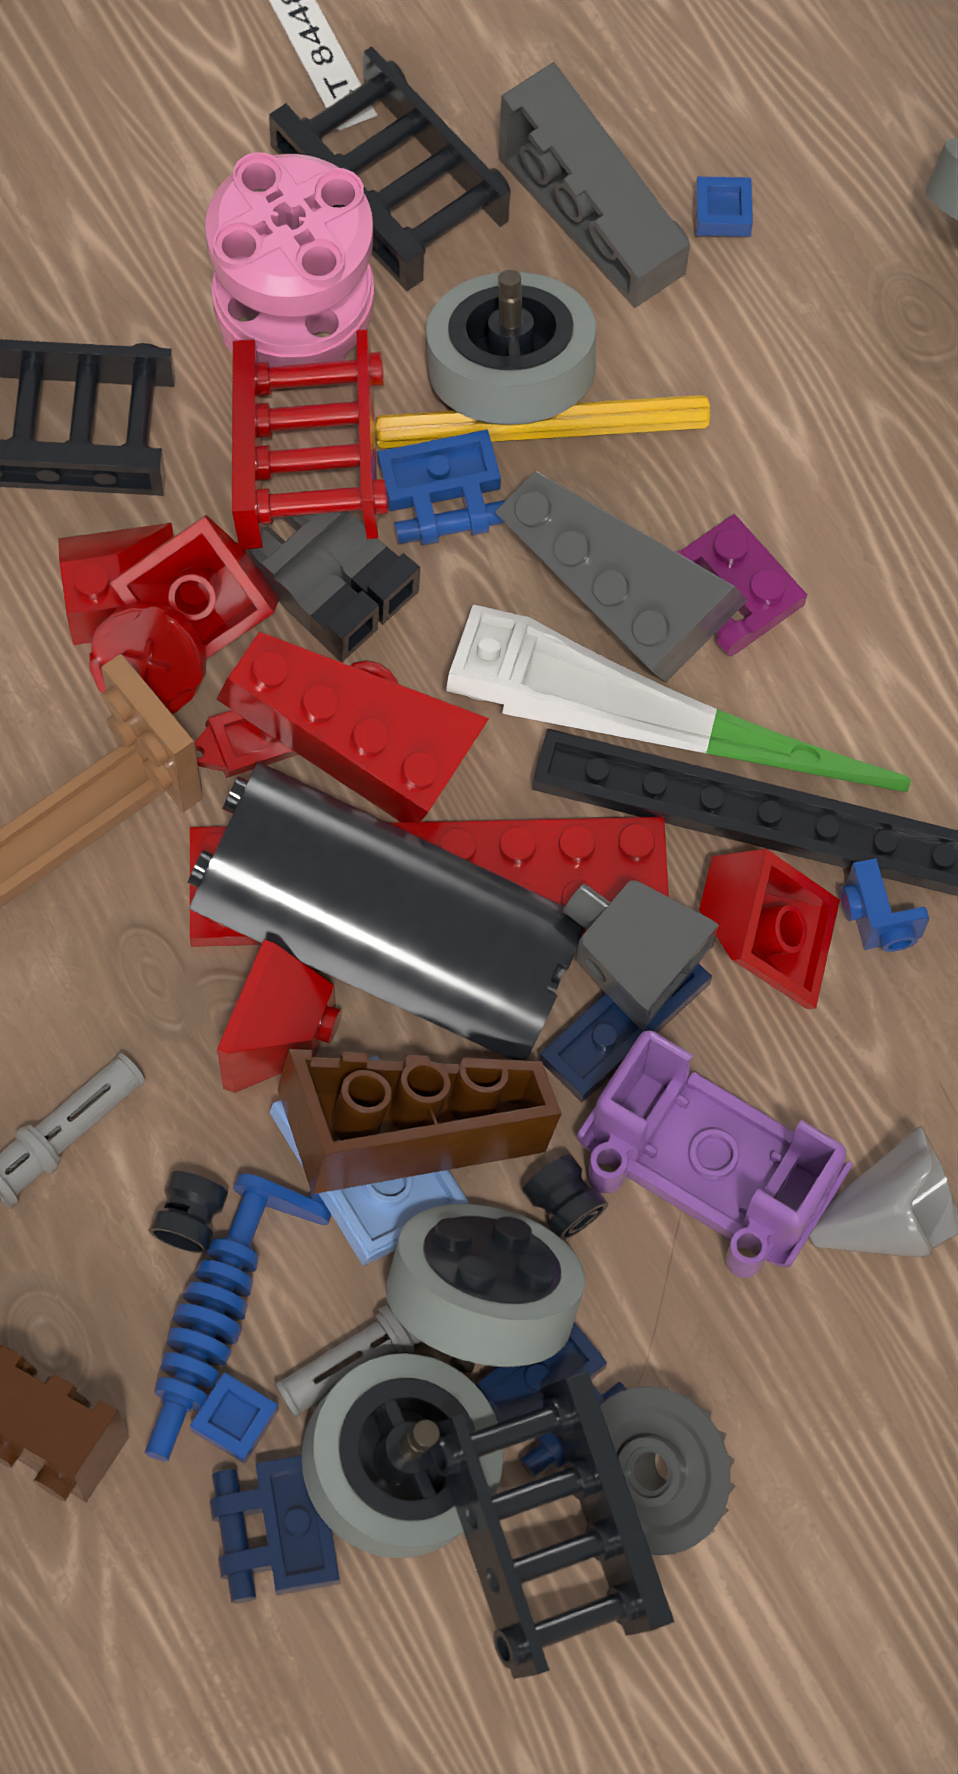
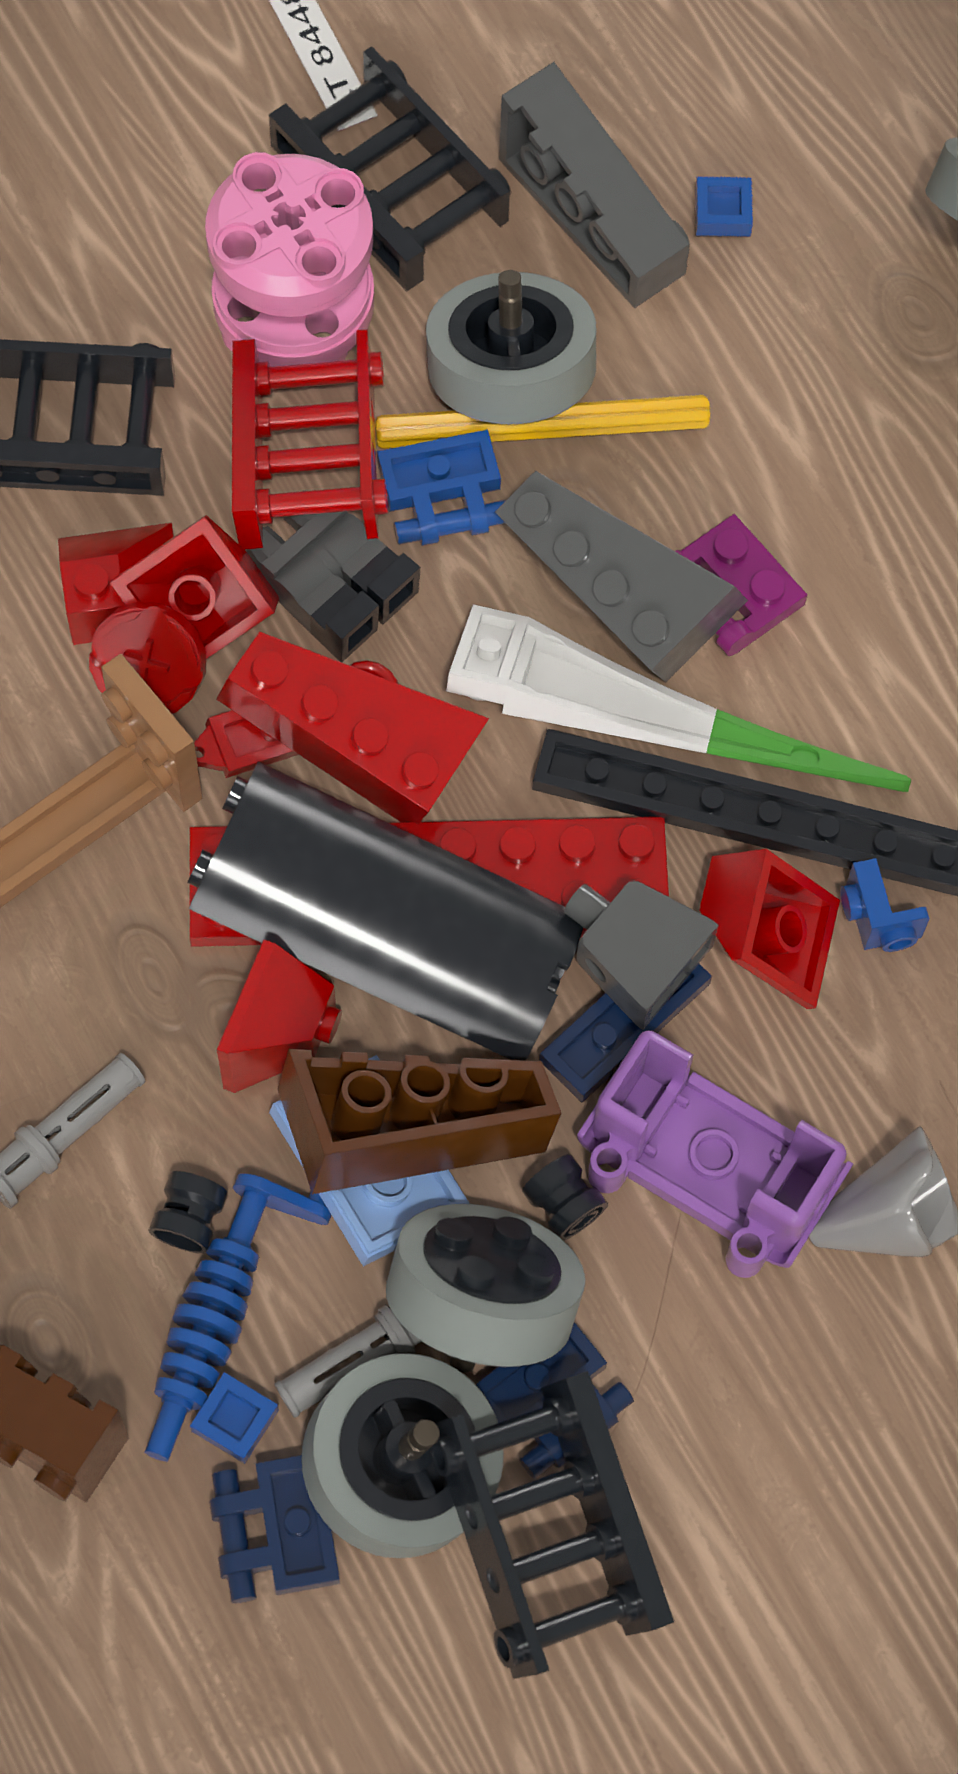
dark grey gear [600,1385,735,1555] -> none

